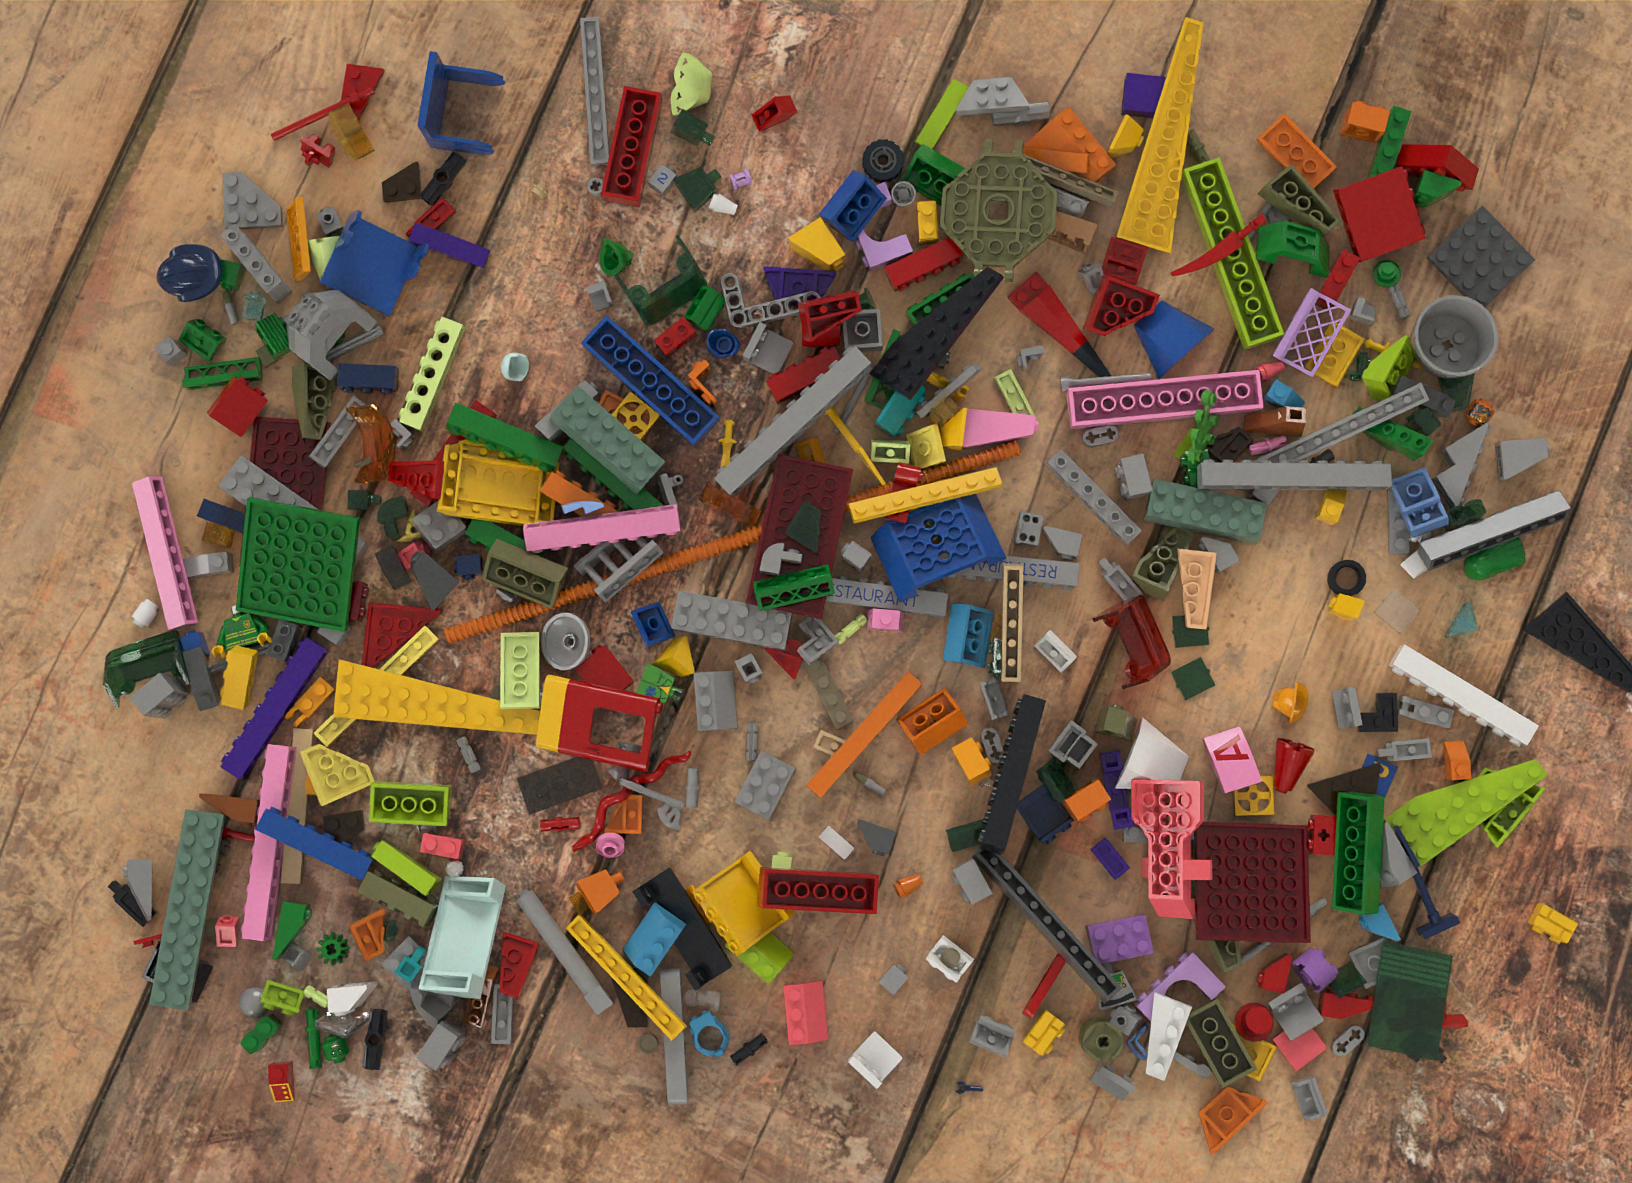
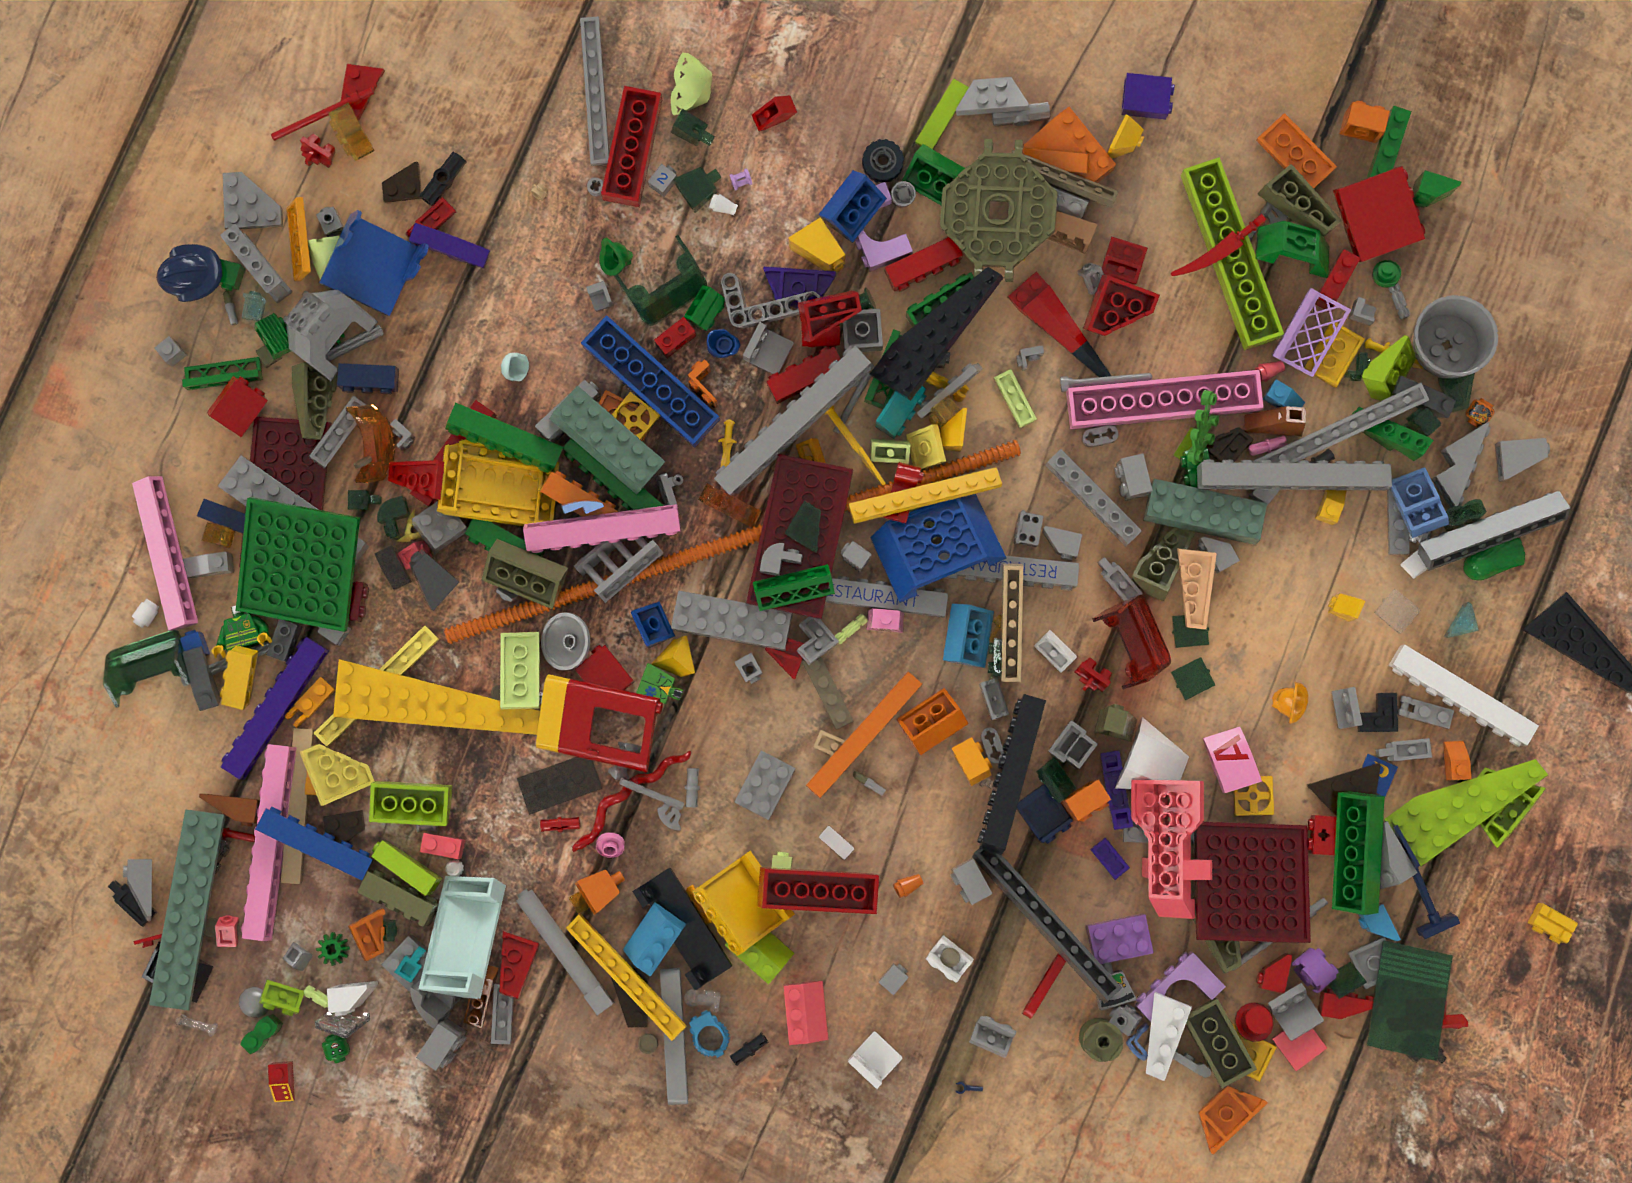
light grey brick [129,673,190,718] -> none
green bracket [178,319,227,361] -> none
green slope [272,900,312,960] -> none
green pin [305,1008,322,1069] -> none
red tile [361,602,443,668] -> none
black piece [363,1009,388,1070] -> none
yellowish green brick [398,317,466,433] -> none
blue piece [417,51,505,155] -> none
dark blue brick [454,554,483,580] -> none
light grey axle [456,736,480,773] -> none
orange wing [604,795,643,834] -> none
light grey slope [694,671,738,732] -> none
light grey axle [746,723,758,761] -> none
dark grey slope [857,819,896,857] -> none
yellow brick [916,201,938,244] -> none
clear green panel [945,819,985,852] -> none
bright pink slope [963,409,1039,449] -> none
yellow brick [1022,1009,1065,1056] -> none
light grey bracket [1090,1064,1136,1101] -> none
yellow wing [1116,17,1204,254] -> none
blue wedge [1134,300,1214,379] -> none
olive pin [1187,129,1210,164] -> none
red cone [1273,738,1315,794] -> none
light grey hinge [1291,1075,1328,1121] -> none
black tyre [1327,560,1366,596] -> none
light grey beam [1331,1025,1365,1057] -> none
red brick [1396,144,1479,192] -> none
dark grey plate [1427,206,1535,308] -> none
none -> clear piece [175,1015,218,1037]
none -> red hips [1074,658,1112,692]

